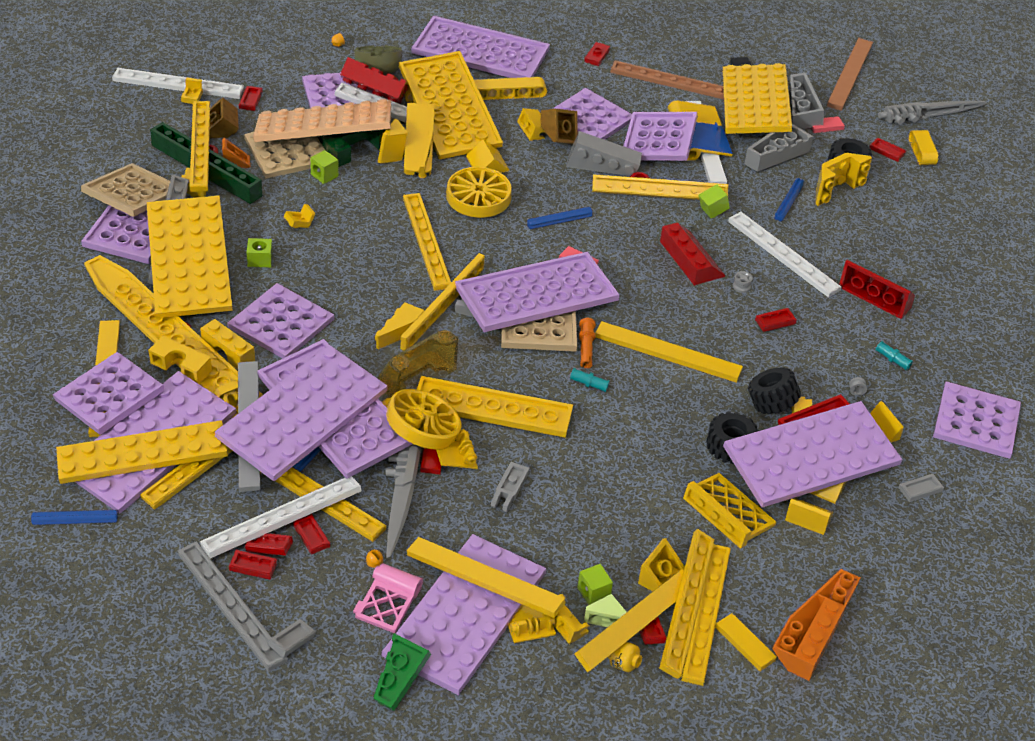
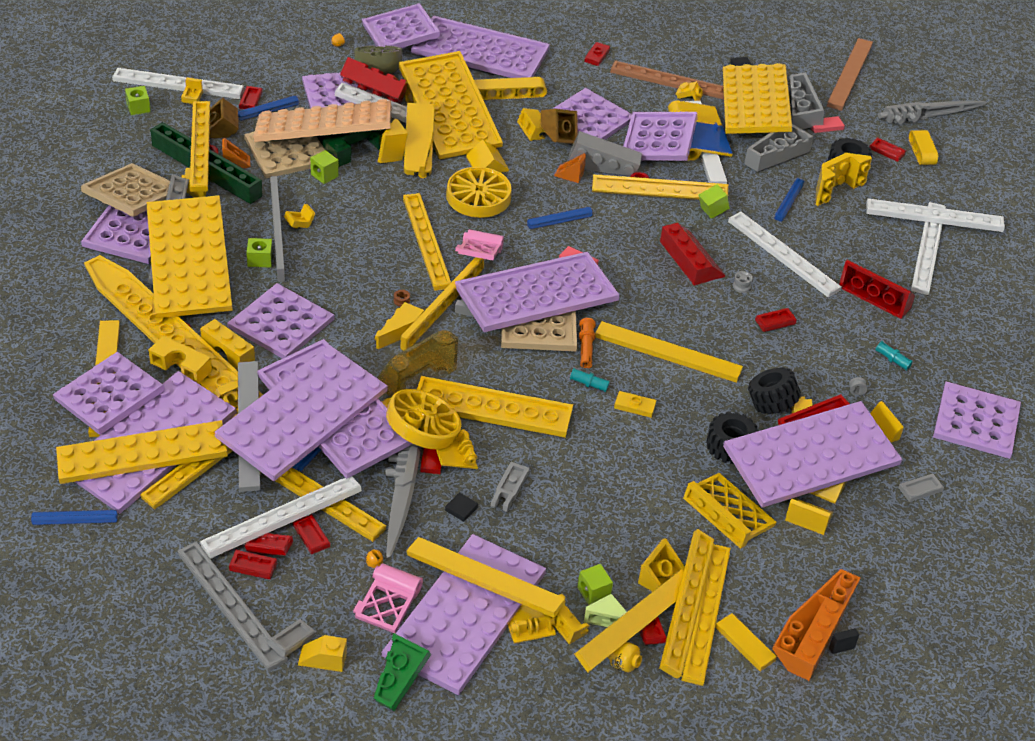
none -> lime piece [125,86,151,115]
none -> blue axle [238,96,299,121]
none -> light grey tile [270,176,285,282]
none -> yellow slope [298,635,347,672]
none -> lavender piece [362,3,440,49]
none -> dark orange bush [394,290,410,307]
none -> black piece [445,492,478,522]
none -> bright pink piece [455,229,504,260]
none -> orange slope [554,153,586,183]
none -> yellow plate [614,391,657,418]
none -> yellow bracket [676,81,703,101]
none -> black piece [829,628,859,654]
none -> white tile [866,199,1005,232]
none -> white tile [911,202,946,295]

